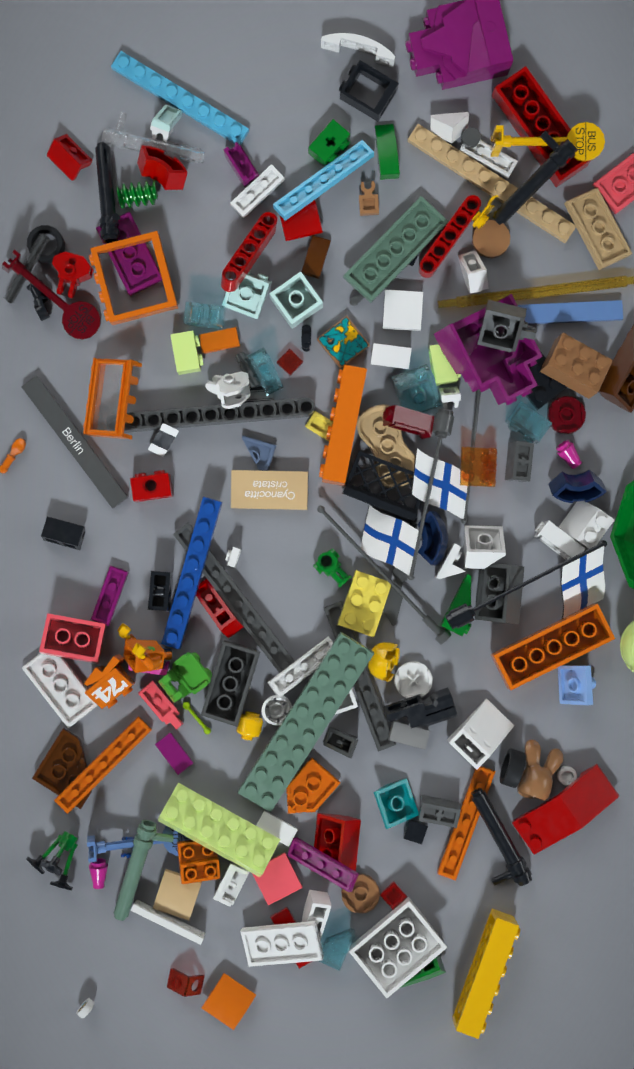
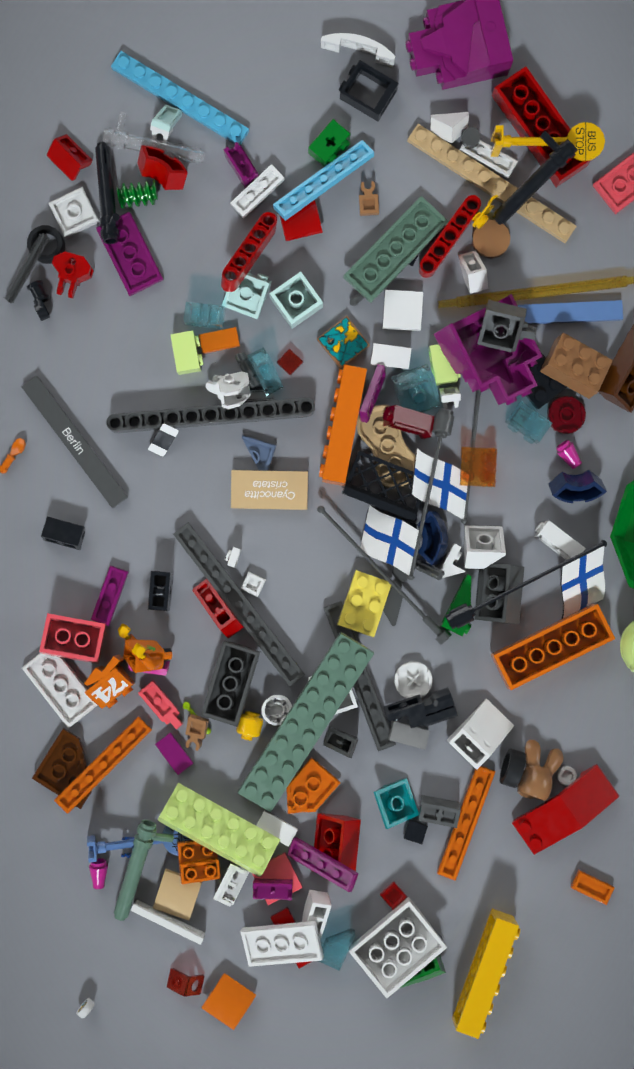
dark red piece [2,249,100,340] -> none
plant [26,831,78,890] -> none
window [83,358,142,439] -> none
orange window [89,231,179,325] -> none
red brick [130,470,173,502] -> none
bright green piece [158,652,212,703] -> none
blue plate [161,497,223,649] -> none
white tile [267,636,333,698] -> none
black piece [301,324,311,352] -> none
reddish brown slope [302,235,331,279] -> none
light yellow tile [305,411,333,442] -> none
green connector [313,548,352,588] -> none
medium nougat tile [341,874,380,914] -> none
yellow cylinder [368,642,400,682] -> none
green slope [375,124,400,180] -> none
black cylinder [471,788,532,886] -> none
dark grey hinge [505,441,534,482] -> none
white slope [558,501,614,550] -> none
light blue tile [558,665,596,706] -> none
tan tile [564,187,632,270] -> none
none -> white tile [48,187,99,238]
none -> medium nougat plate [185,714,209,751]
none -> white tile [241,572,266,597]
none -> magenta hinge [253,878,293,900]
none -> magenta tile [359,364,386,423]
none -> dark grey axle [415,559,445,580]
none -> orange tile [570,869,615,905]

